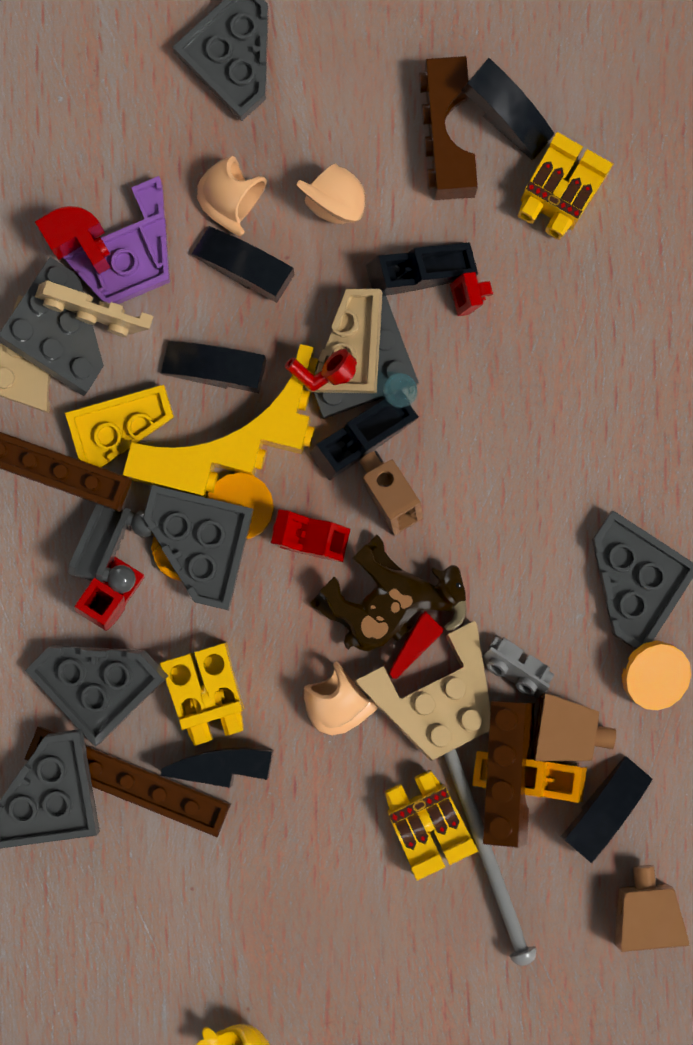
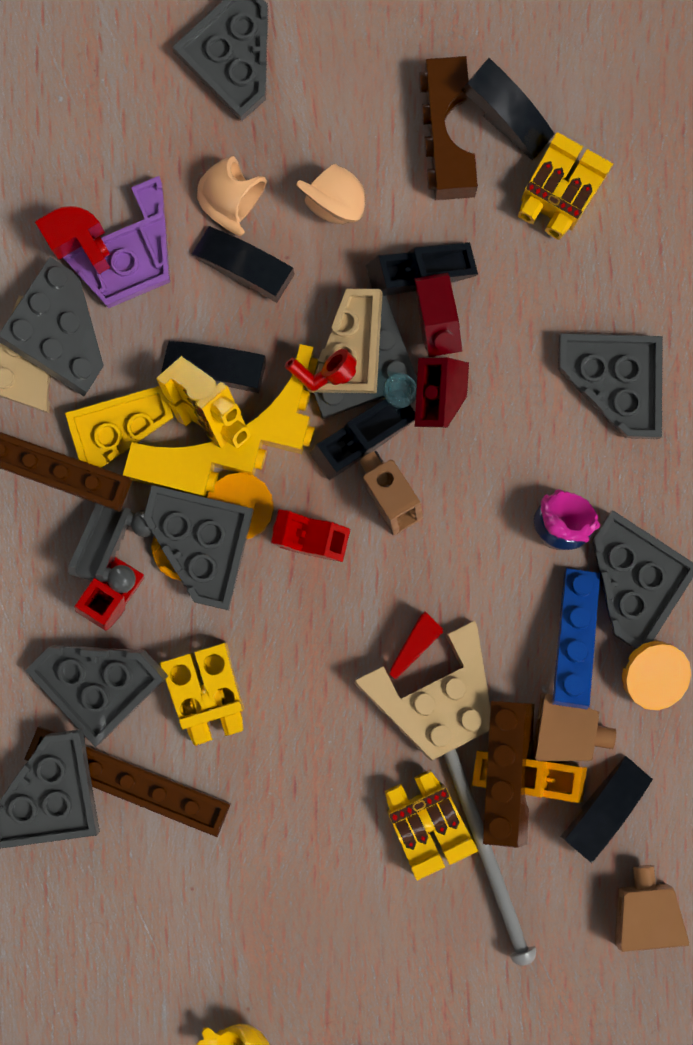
tan wing [35,281,154,337] -> none
black slope [160,747,274,788] -> none
light nougat piece [304,661,378,736] -> none
dark brown animal [310,535,466,652] -> none
red tile [450,272,493,316] -> none
light grey hinge [482,636,554,698] -> none
none -> yellow hips [156,356,251,449]
none -> dark red slope [414,272,462,357]
none -> dark red slope [414,357,469,428]
none -> dark pink hair [534,489,600,550]
none -> blue plate [552,568,600,709]
none -> dark grey plate [558,333,663,439]

